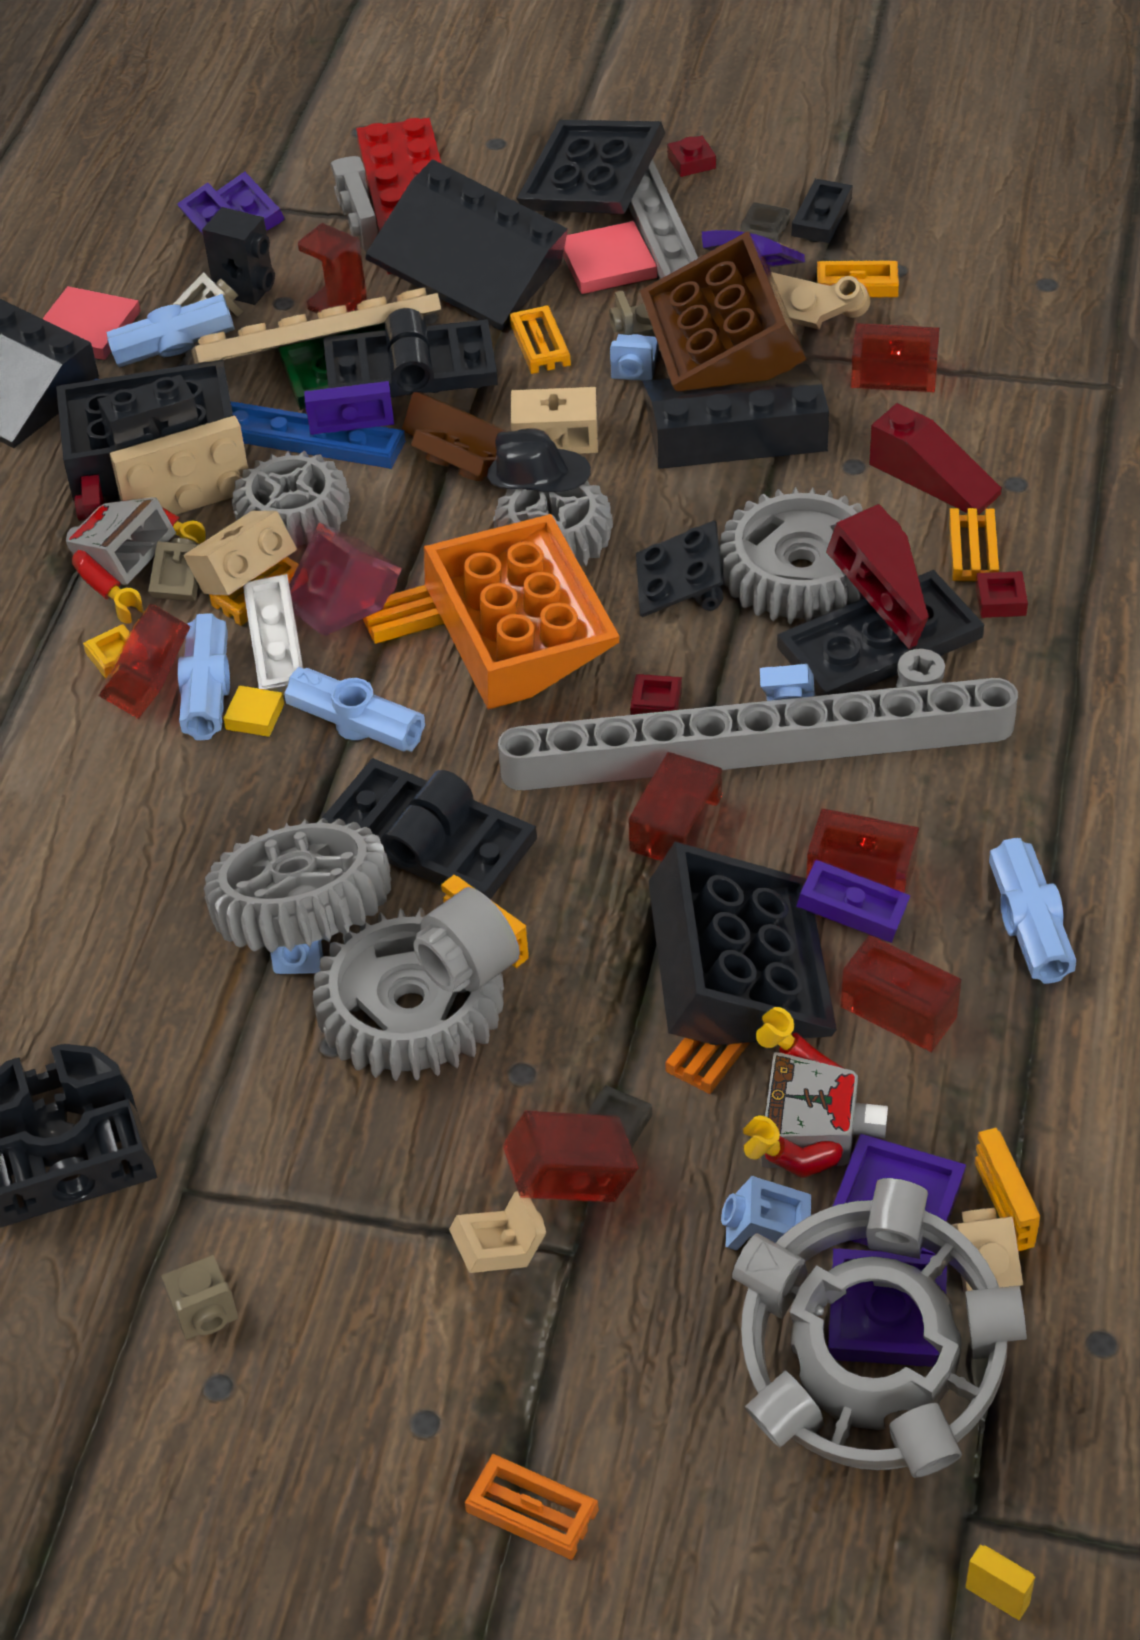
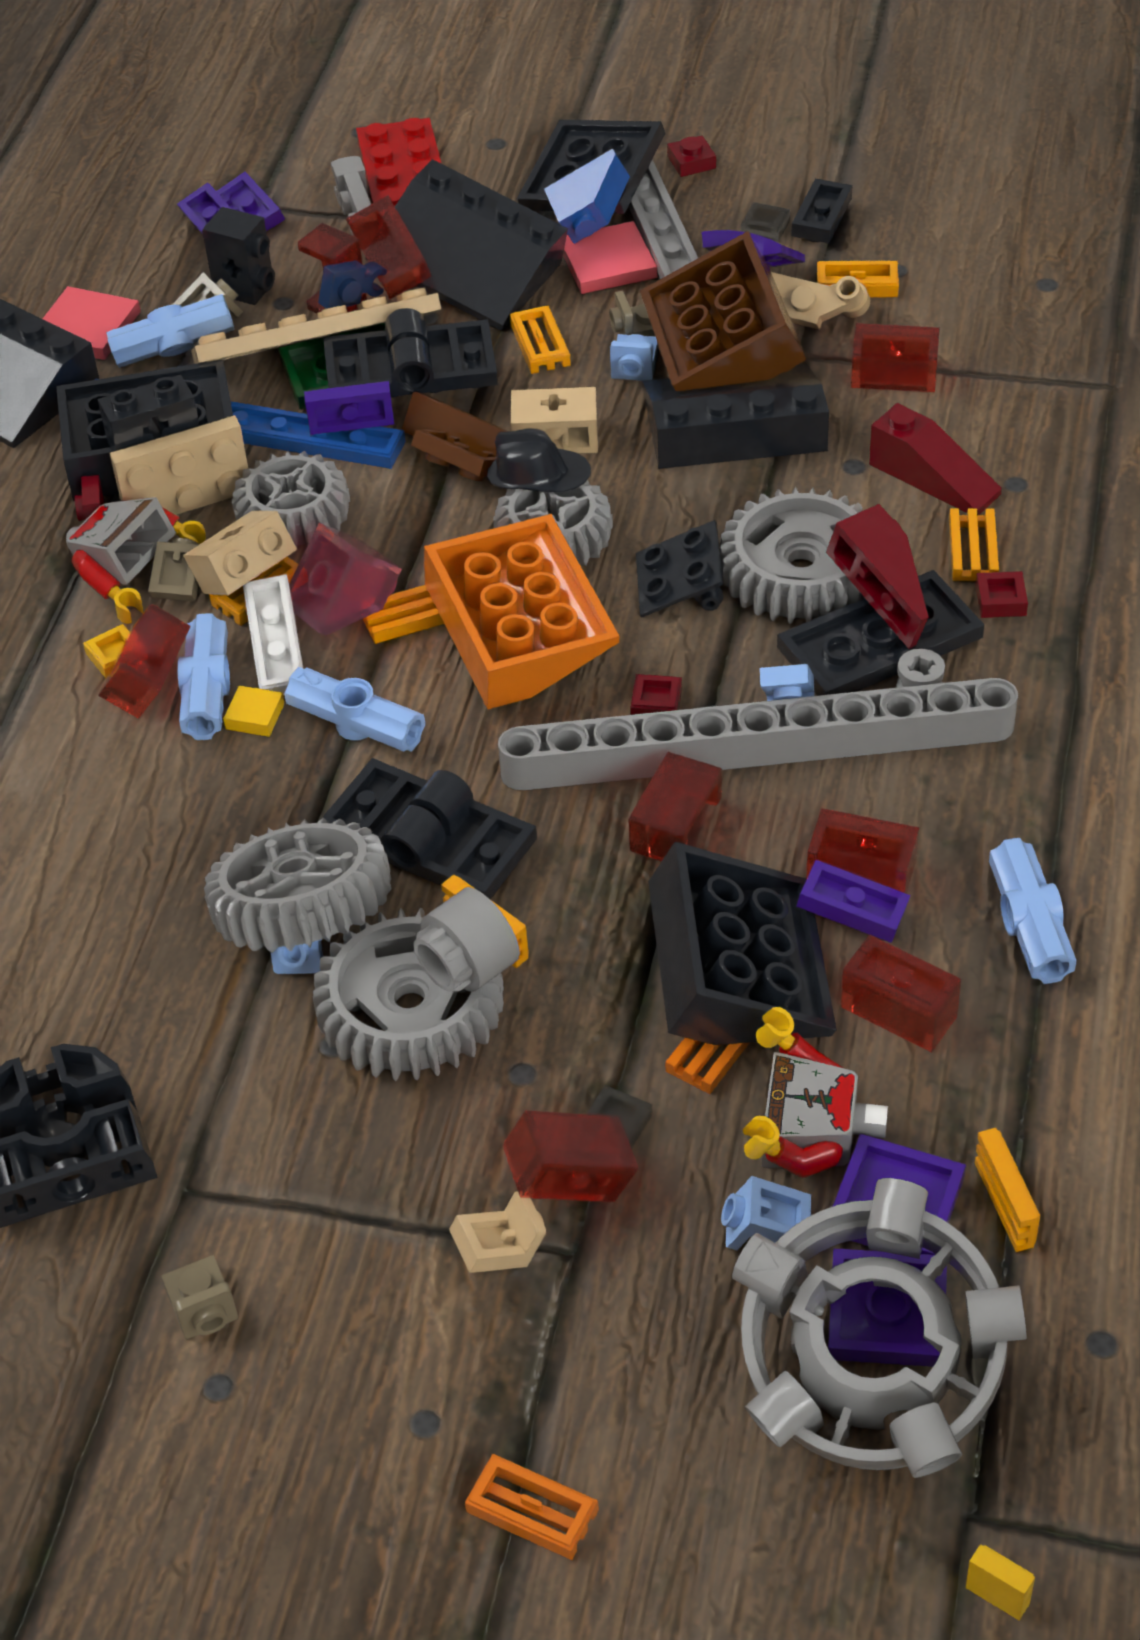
tan bracket [952,1208,1023,1292] -> none
none -> dark blue plate [318,260,387,309]
none -> clear red panel [346,195,432,300]
none -> slope [544,149,630,244]

